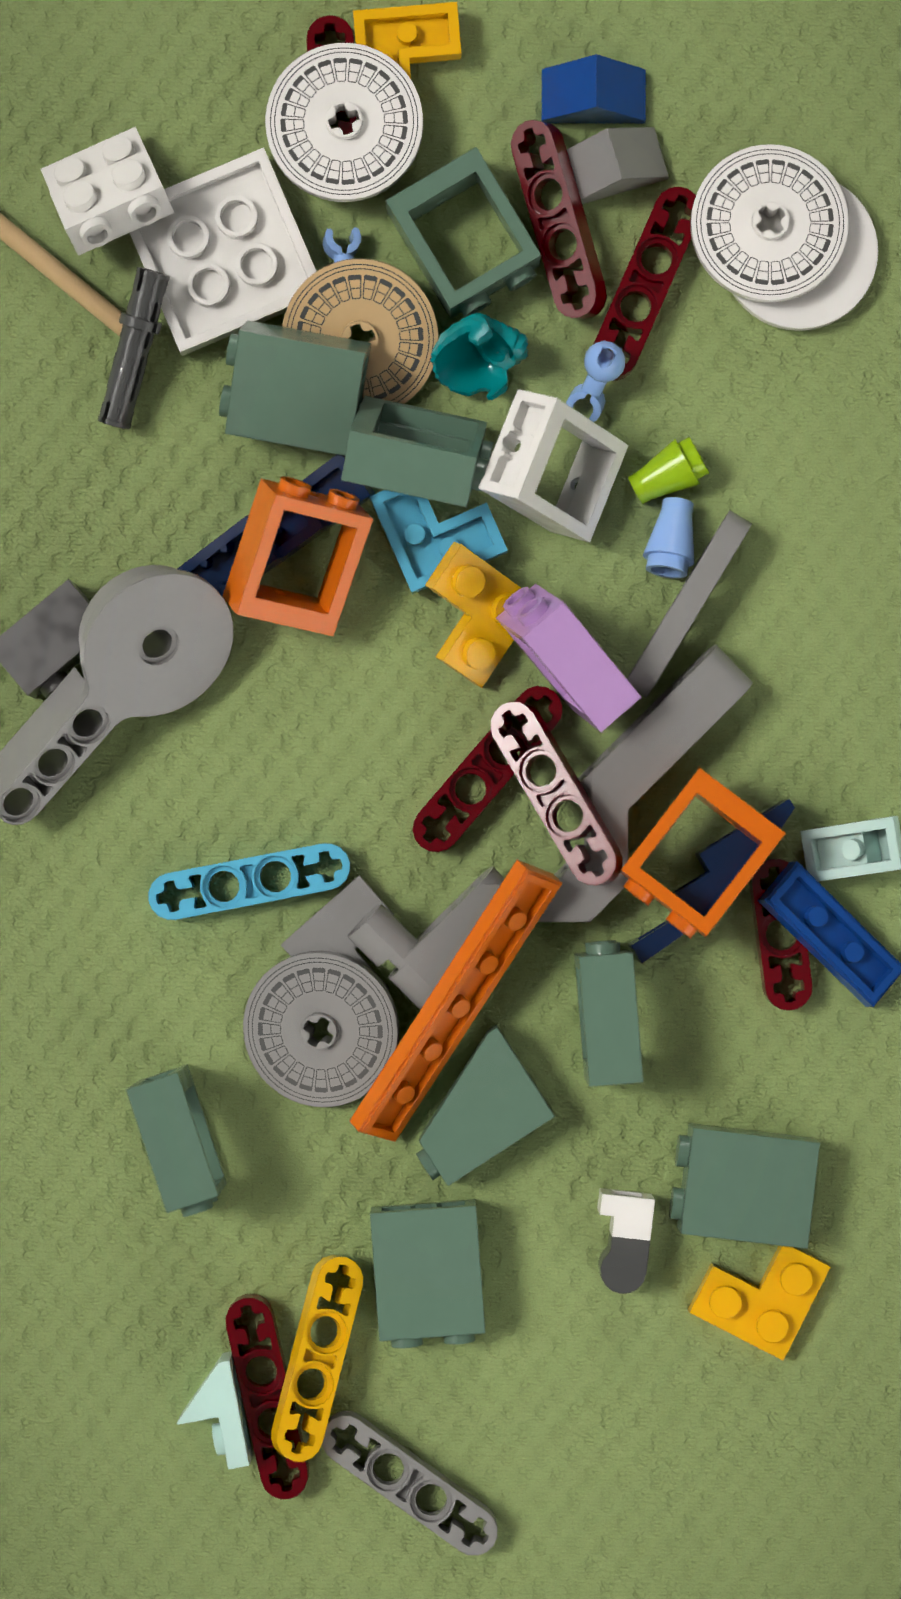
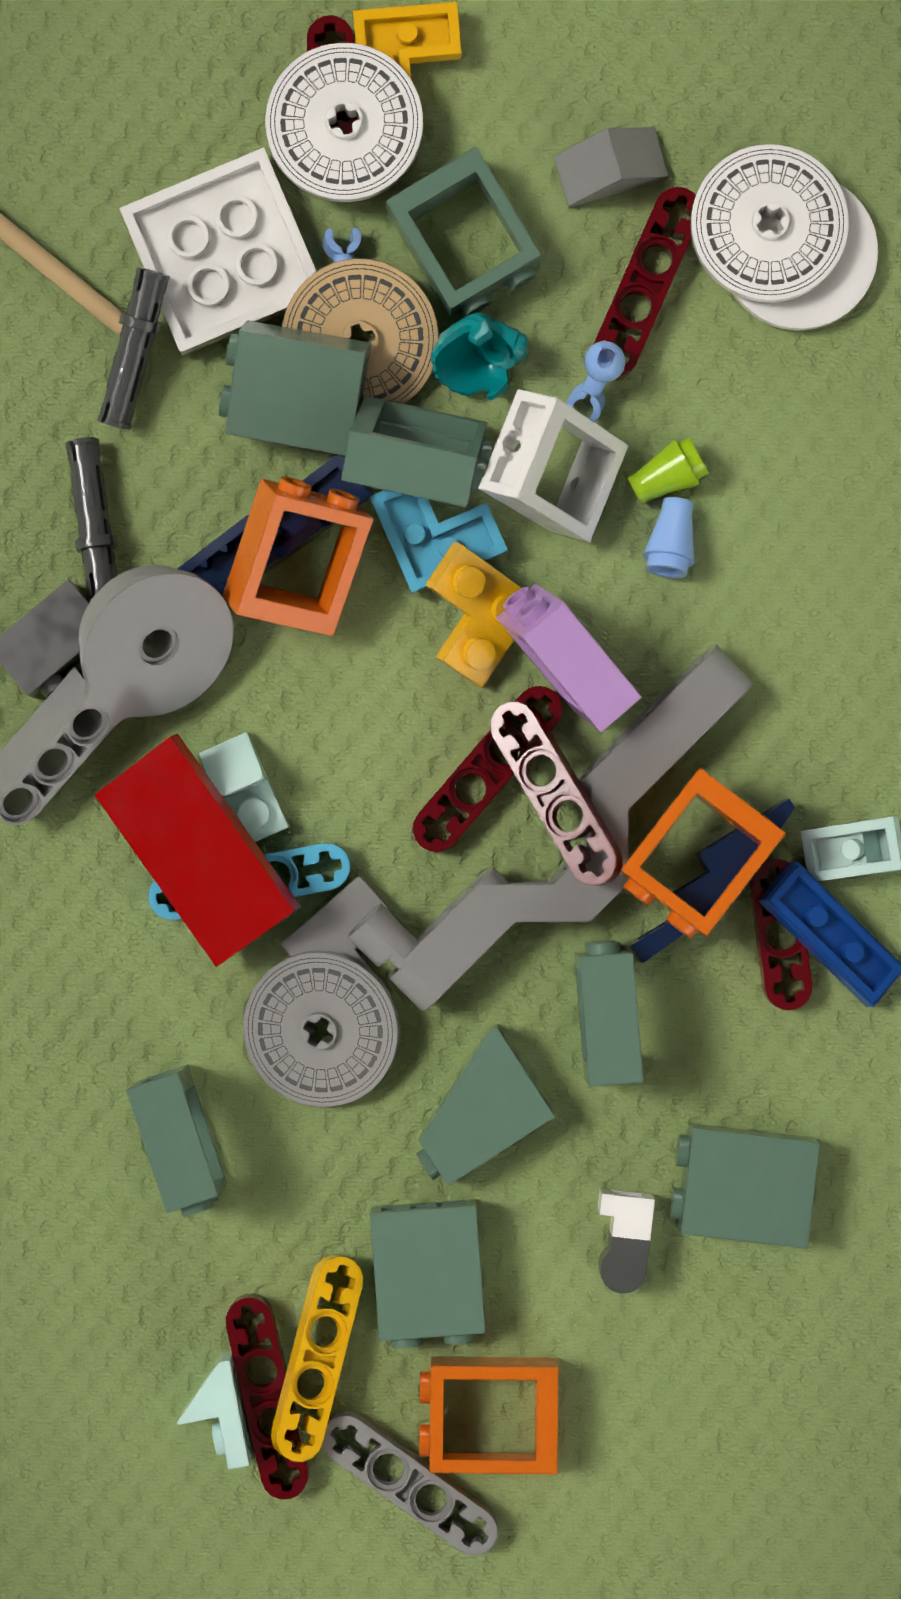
white plate [41,126,174,256] -> none
orange tile [350,860,562,1142] -> none
dark red beam [511,120,607,319] -> none
blue slope [541,54,646,124] -> none
light grey beam [627,510,752,698] -> none
yellow plate [688,1246,831,1361] -> none
none -> dark grey pin [65,437,118,598]
none -> red tile [94,733,301,967]
none -> light aqua slope [199,732,289,842]
none -> orange window [419,1356,558,1474]

